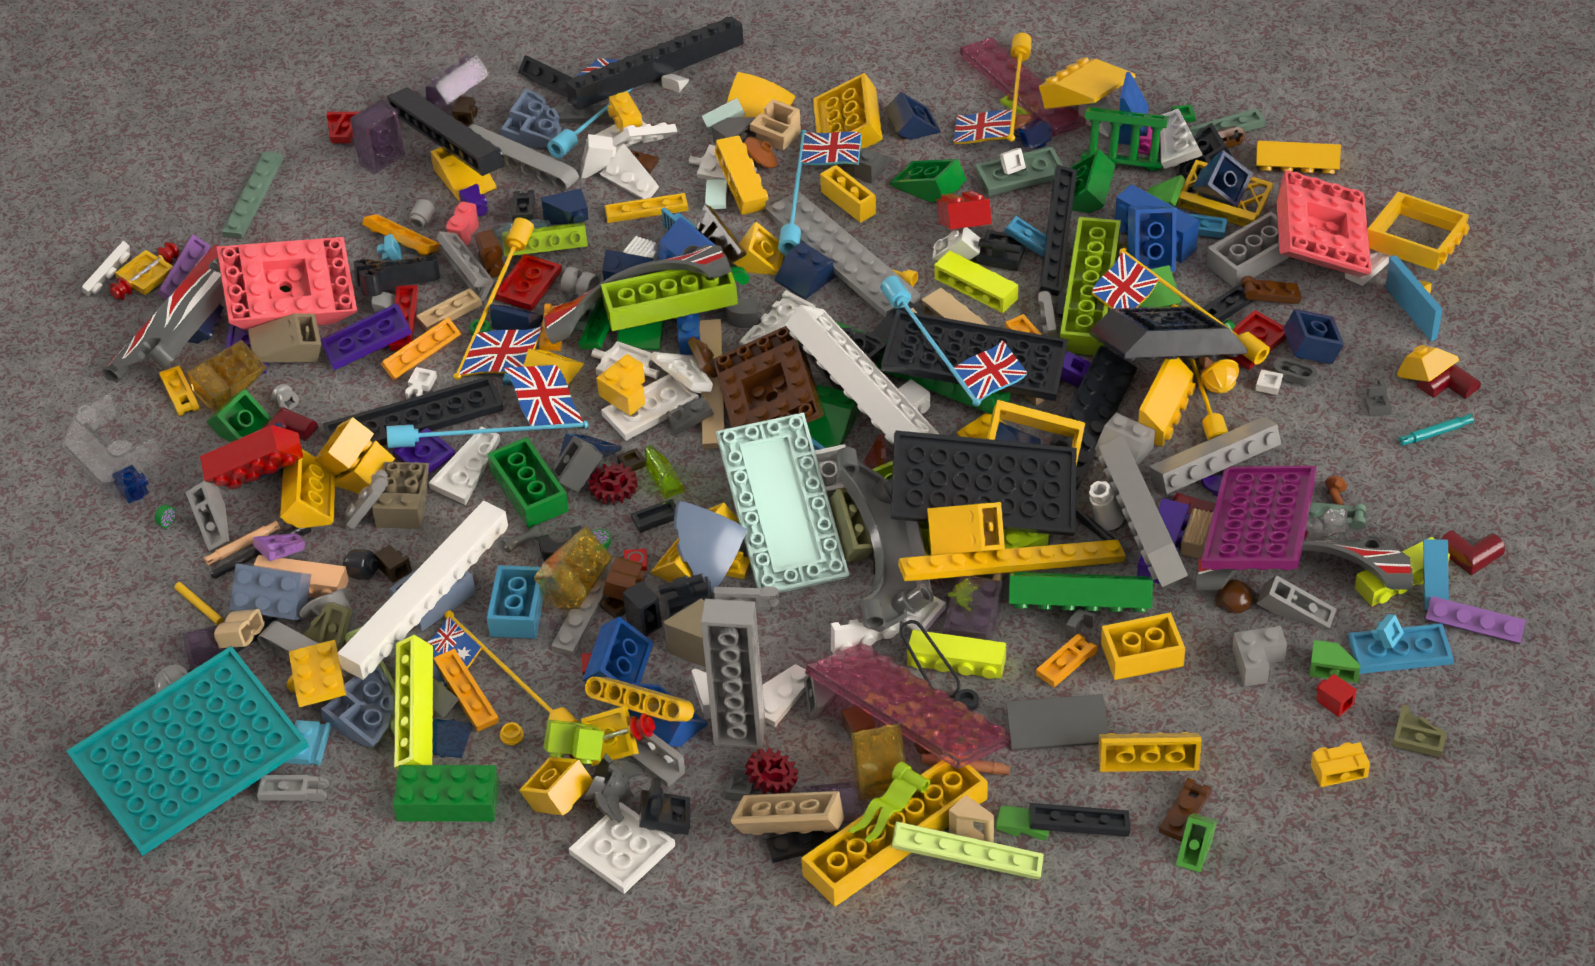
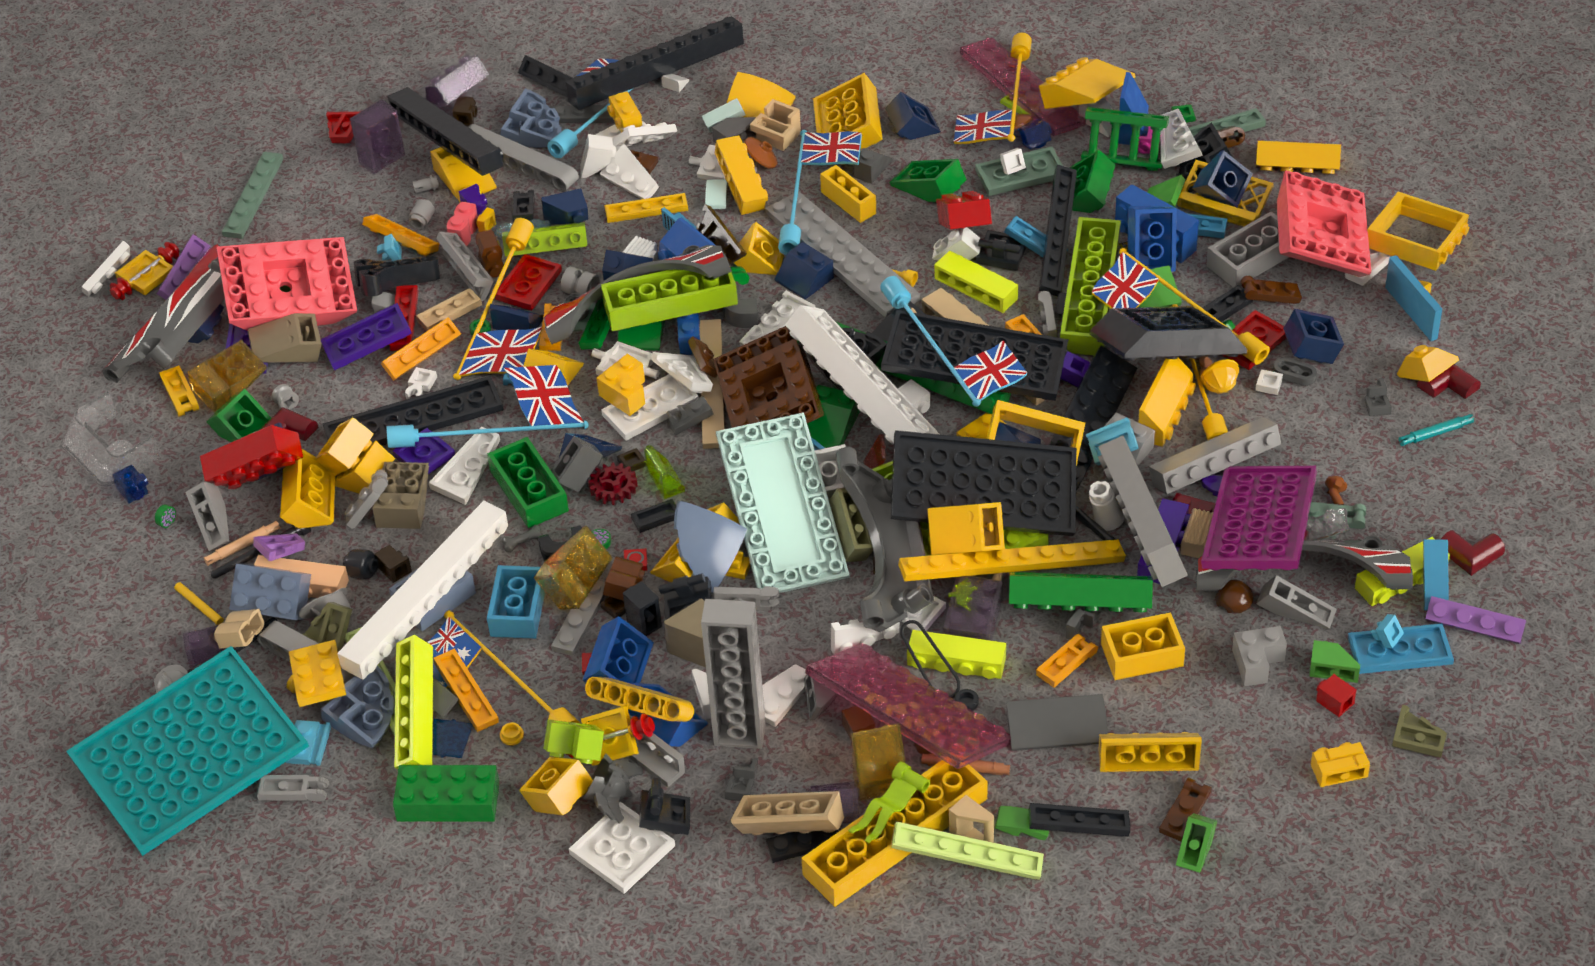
dark red gear [745,748,799,795] -> none
none -> light grey pin [412,175,439,194]
none -> yellow plate [476,207,496,232]
none -> medium azure plate [1086,417,1139,465]

